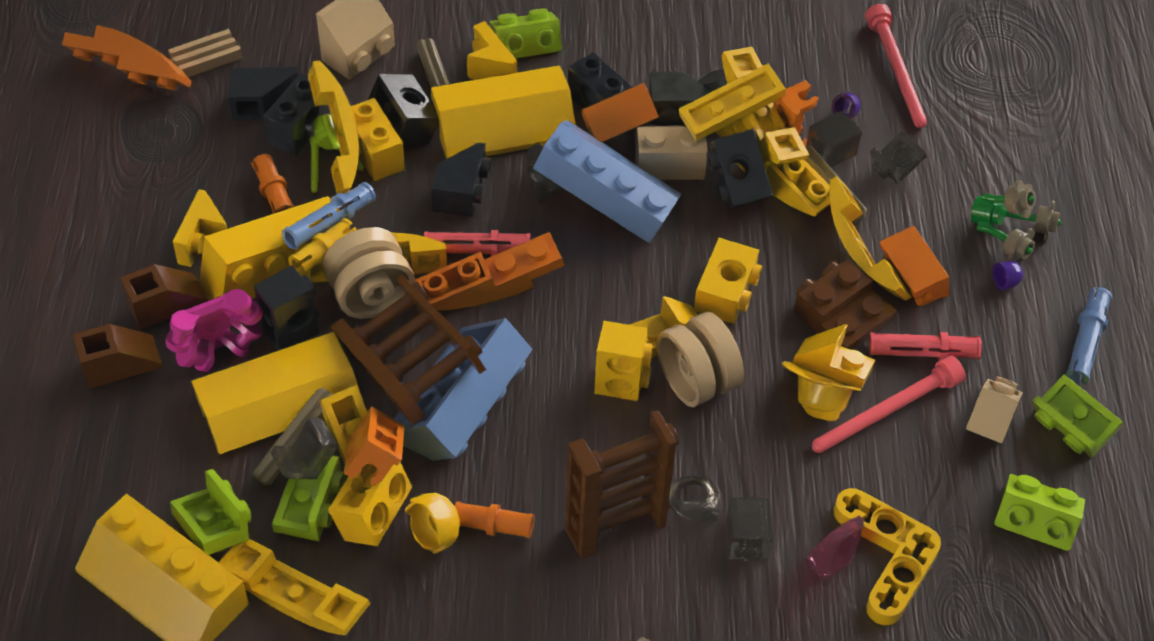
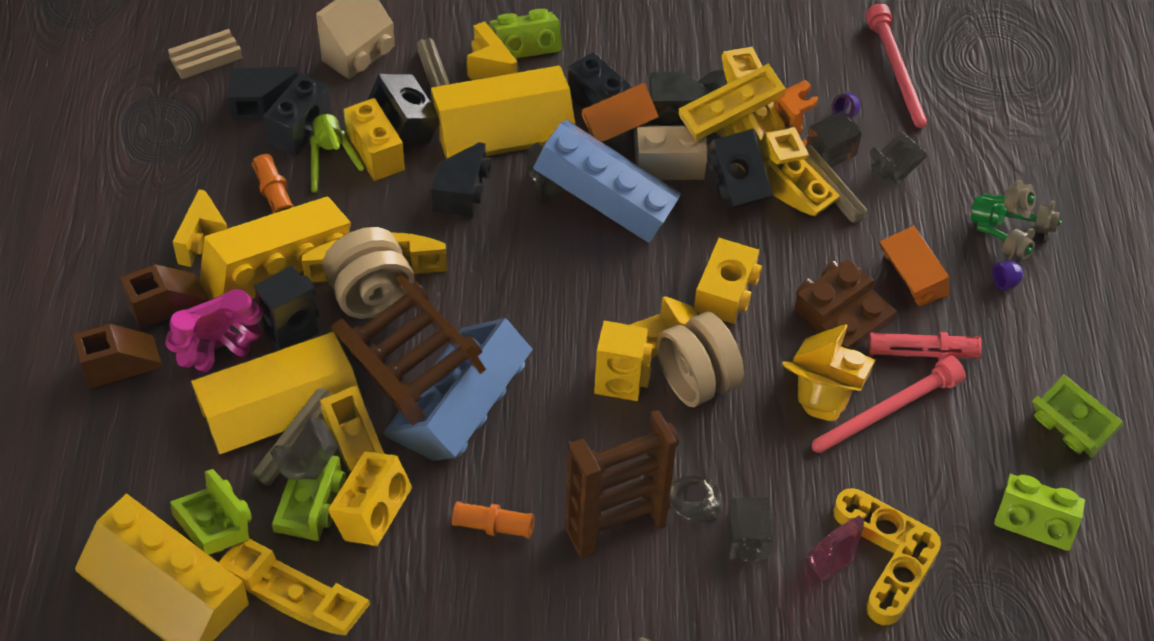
orange slope [62,25,192,90] -> none
medium blue pin [282,182,376,249] -> none
yellow pin [288,218,357,276] -> none
yellow slope [308,61,359,194] -> none
orange hinge [344,406,405,485] -> none
yellow hair [405,493,460,554] -> none
orange slope [415,232,565,310] -> none
coral pin [424,230,531,256] -> none
yellow slope [829,176,911,301] -> none
tan slope [966,376,1023,443] -> none
medium blue pin [1066,287,1112,385] -> none

